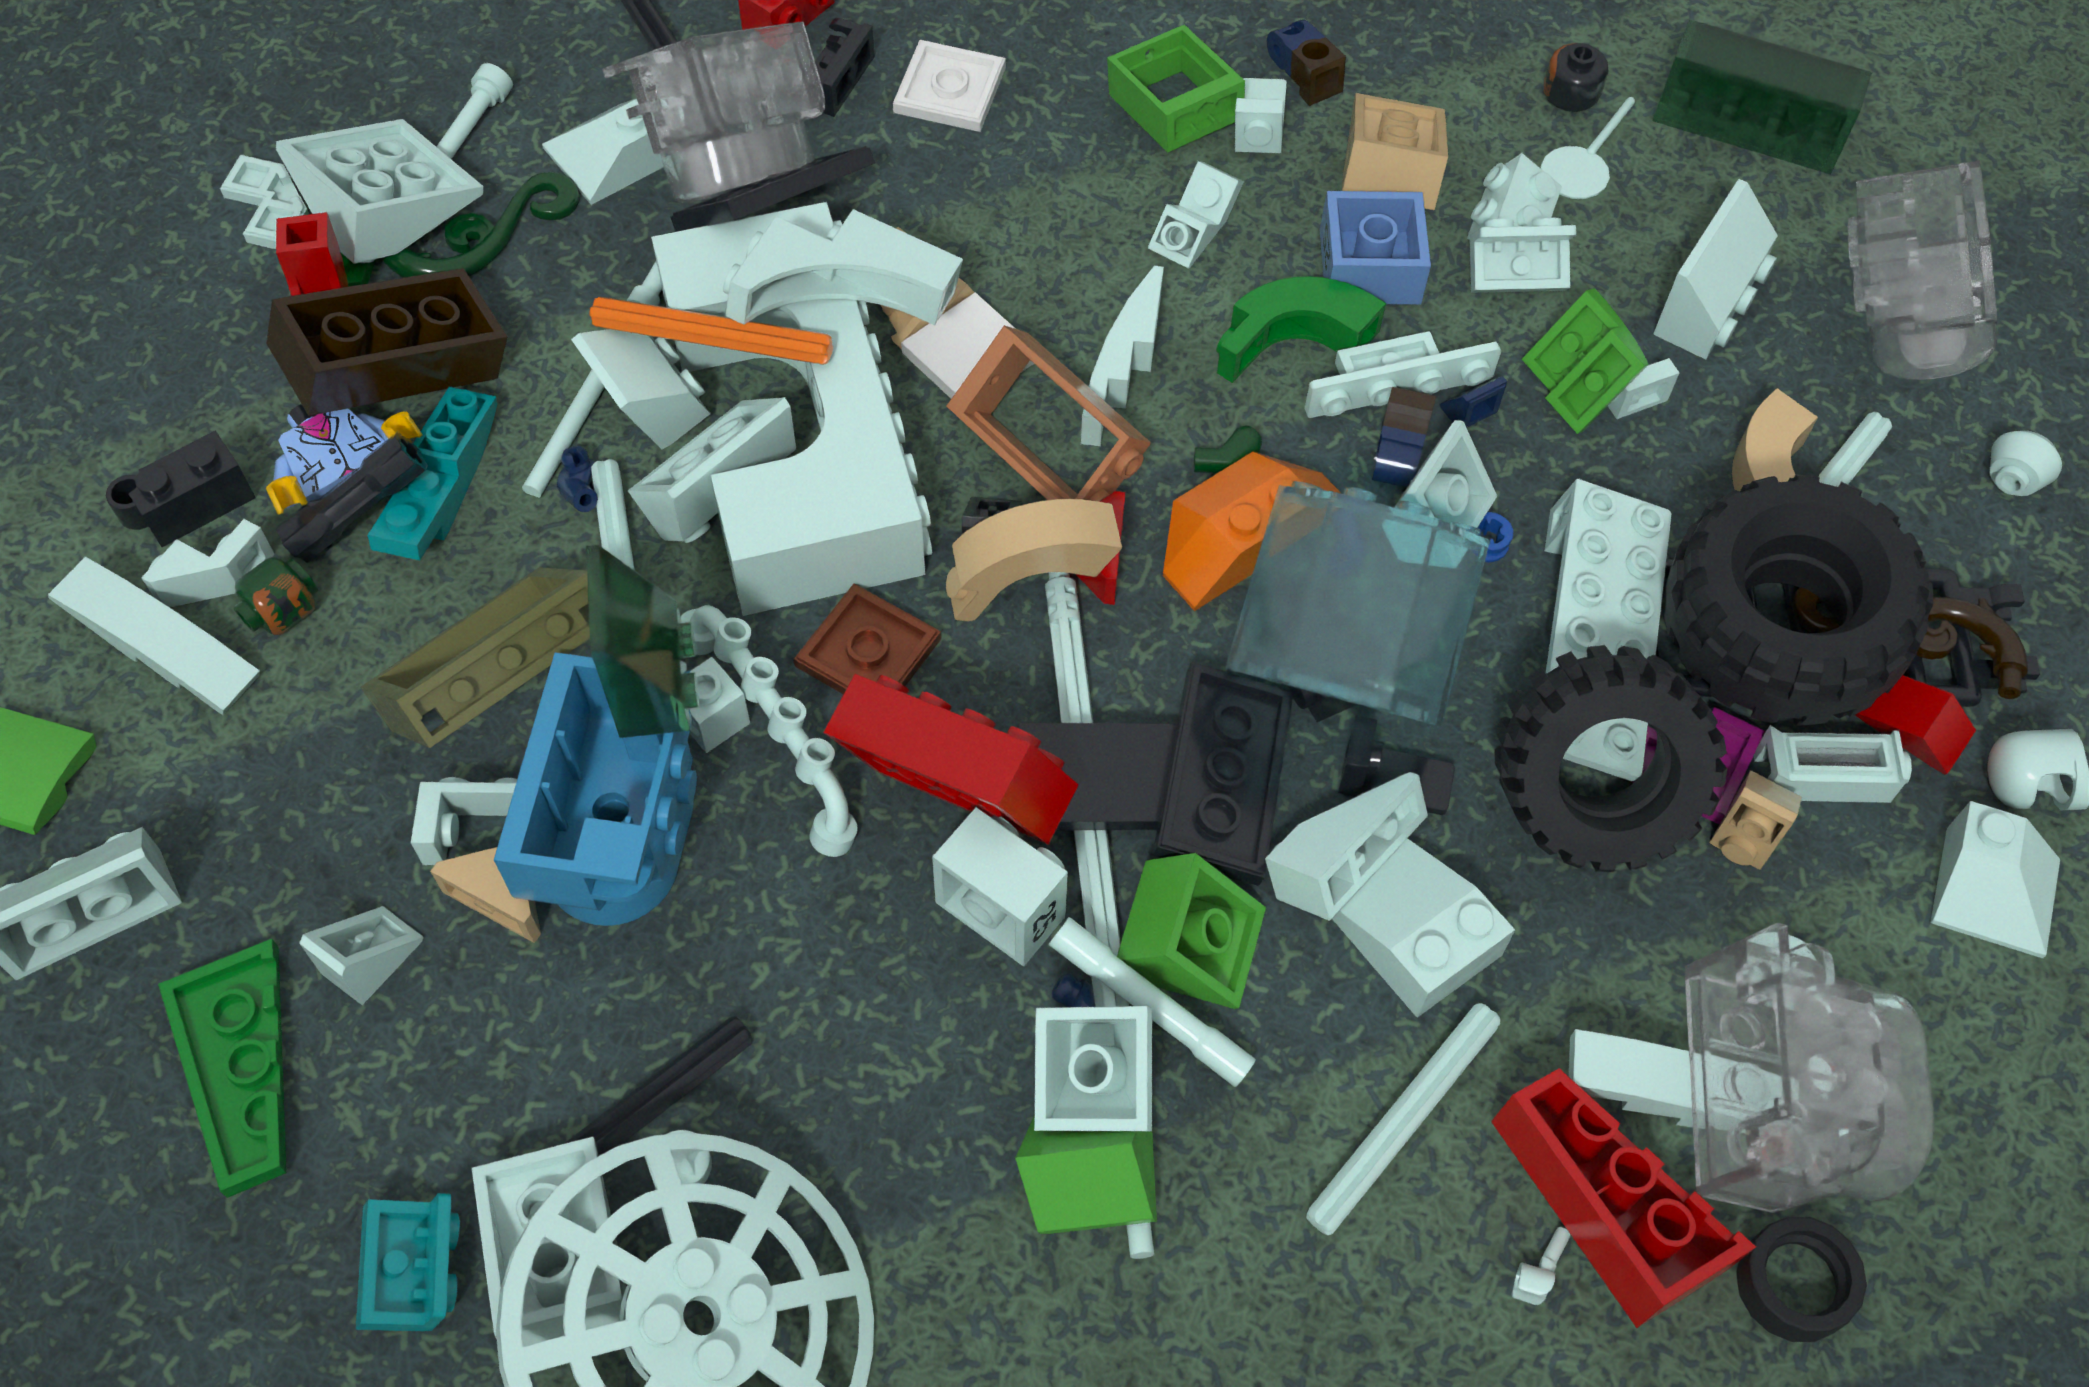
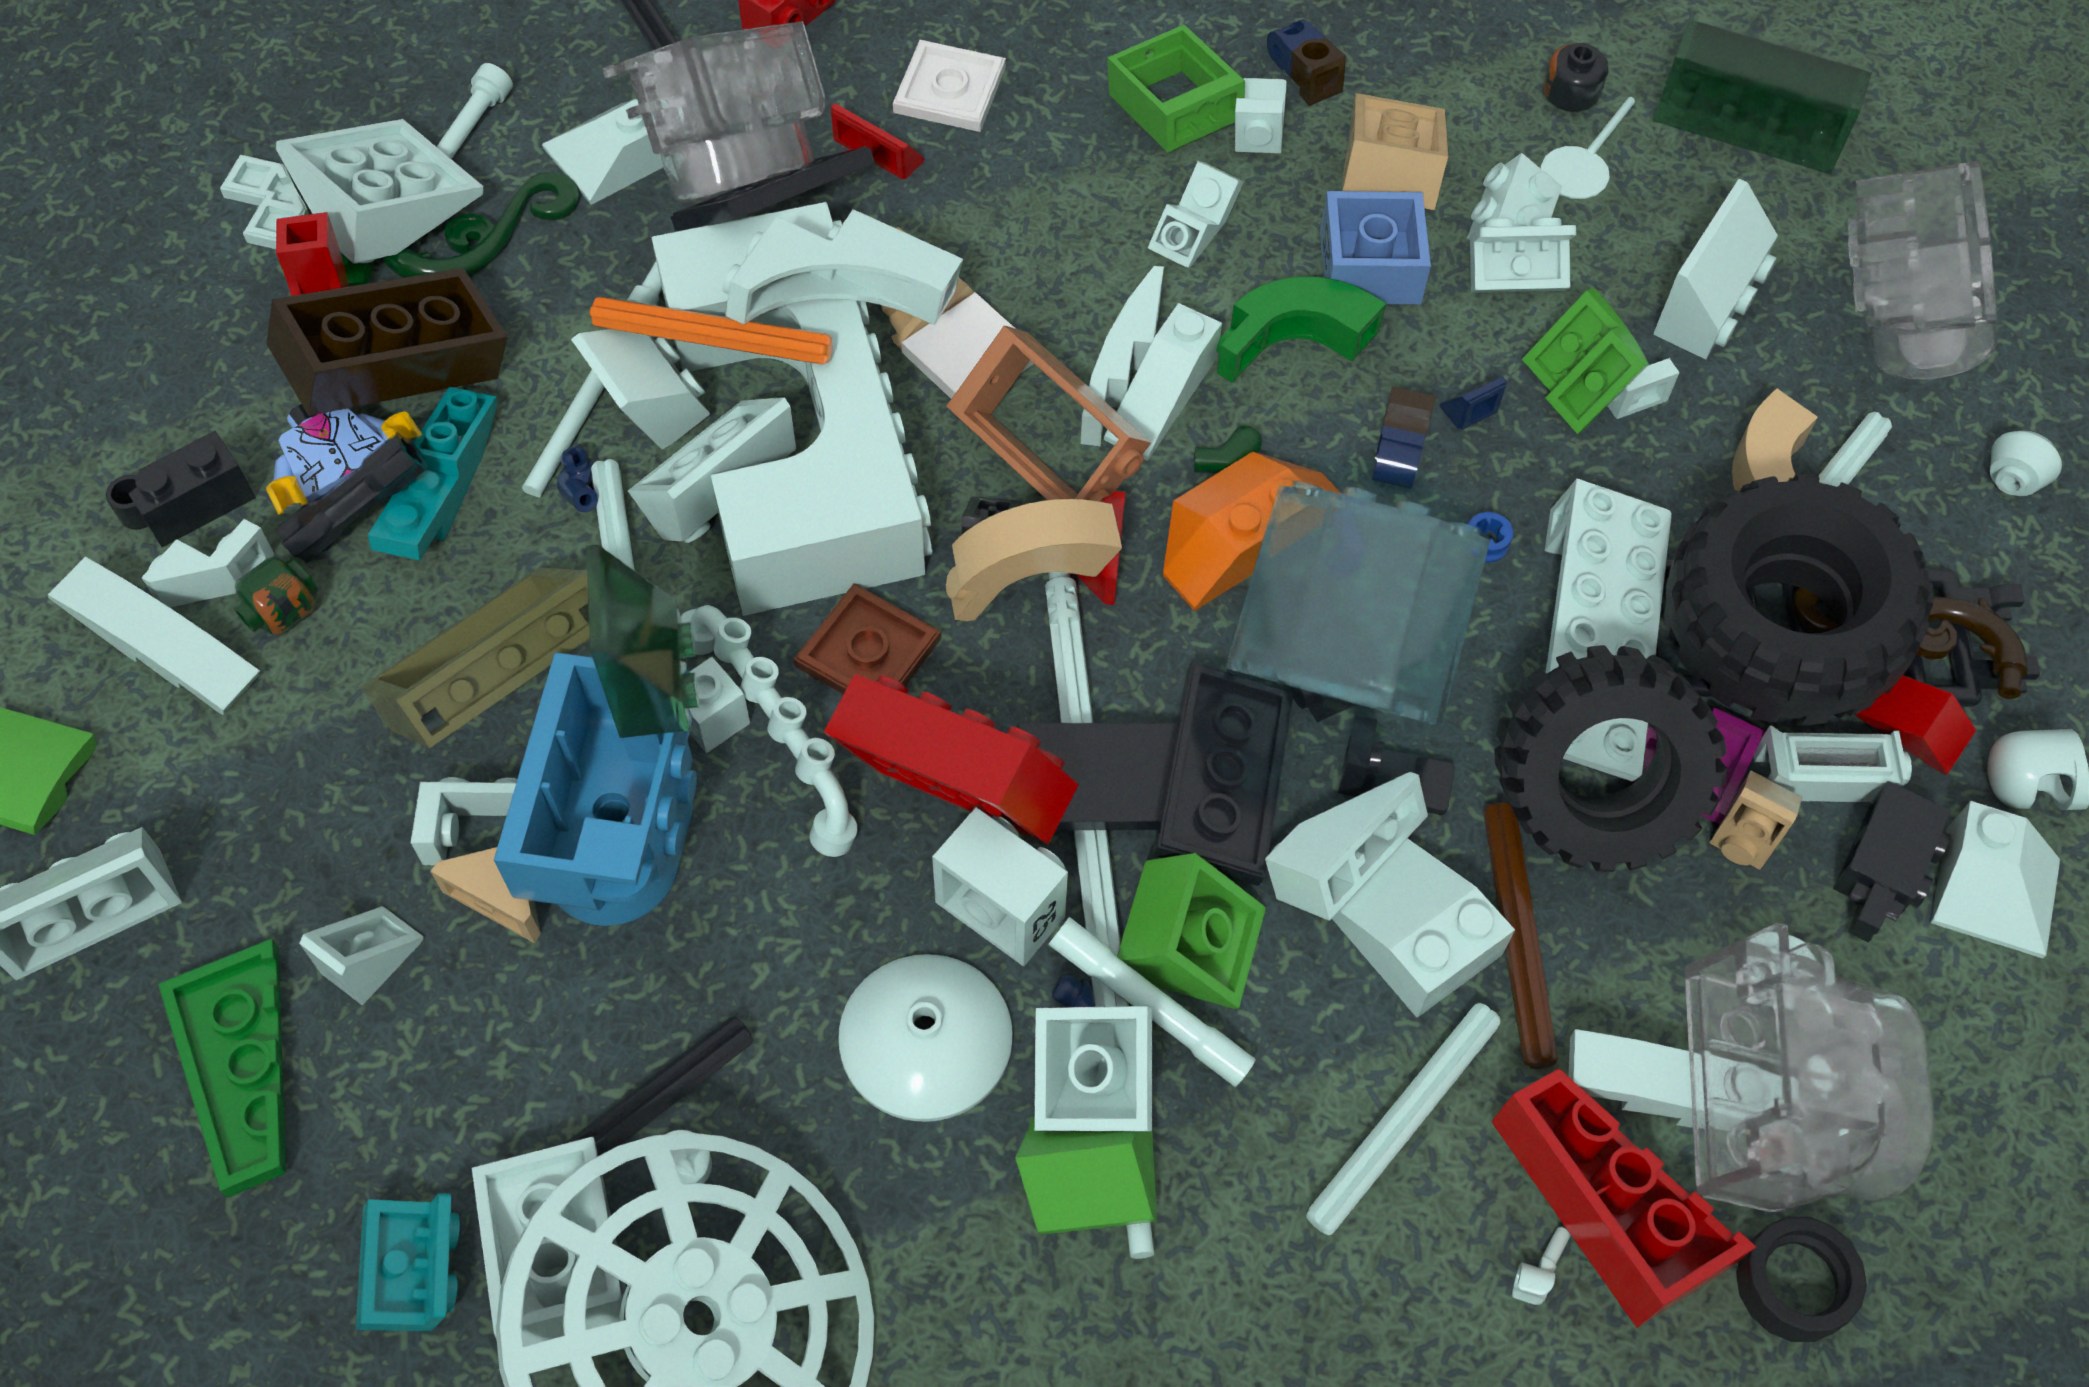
black hinge [789,18,875,117] -> none
light aqua bracket [1304,331,1501,418] -> none
light aqua slope [1381,420,1497,569] -> none
none -> red slope [830,103,924,180]
none -> light aqua dish [839,954,1013,1122]
none -> light aqua slope [1104,303,1222,461]
none -> reddish brown axle [1483,802,1558,1069]
none -> black hinge [1833,781,1952,943]

